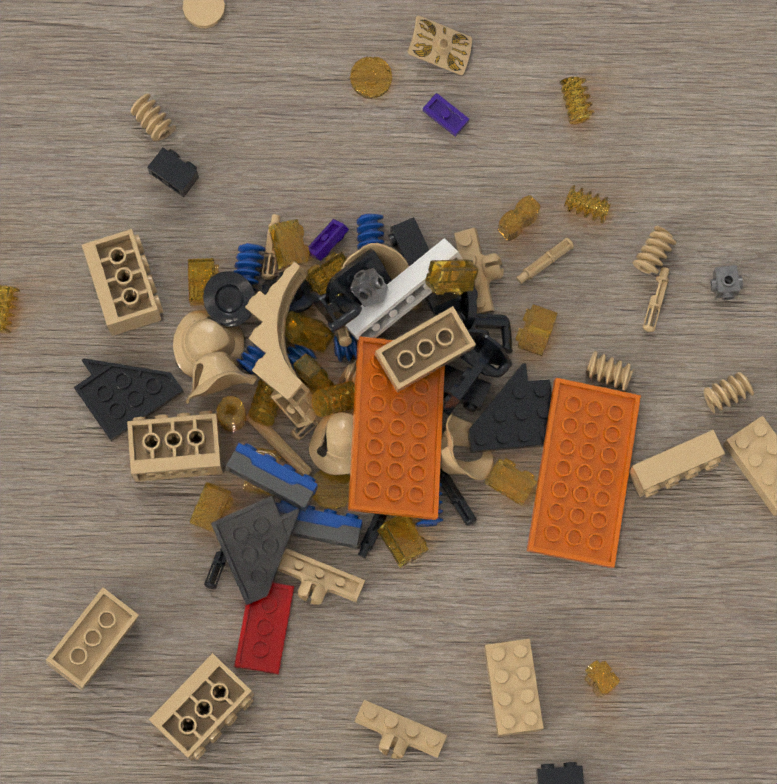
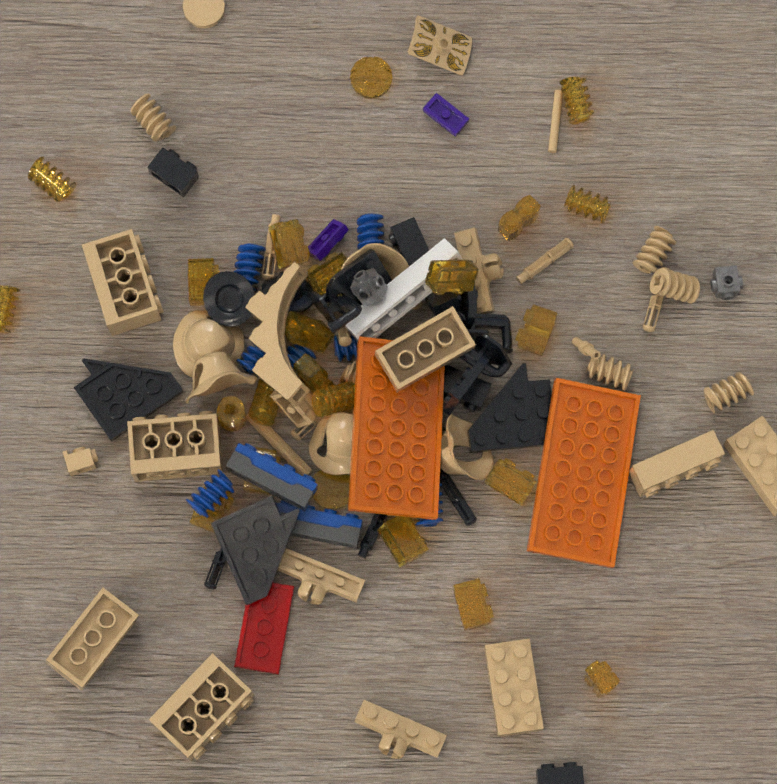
none -> clear yellow piece [28,157,77,202]
none -> tan brick [63,447,99,476]
none -> blue piece [186,469,235,518]
none -> clear yellow brick [453,578,494,631]
none -> tan bar [548,90,563,153]
none -> tan bar [572,337,601,359]
none -> tan piece [650,268,700,304]

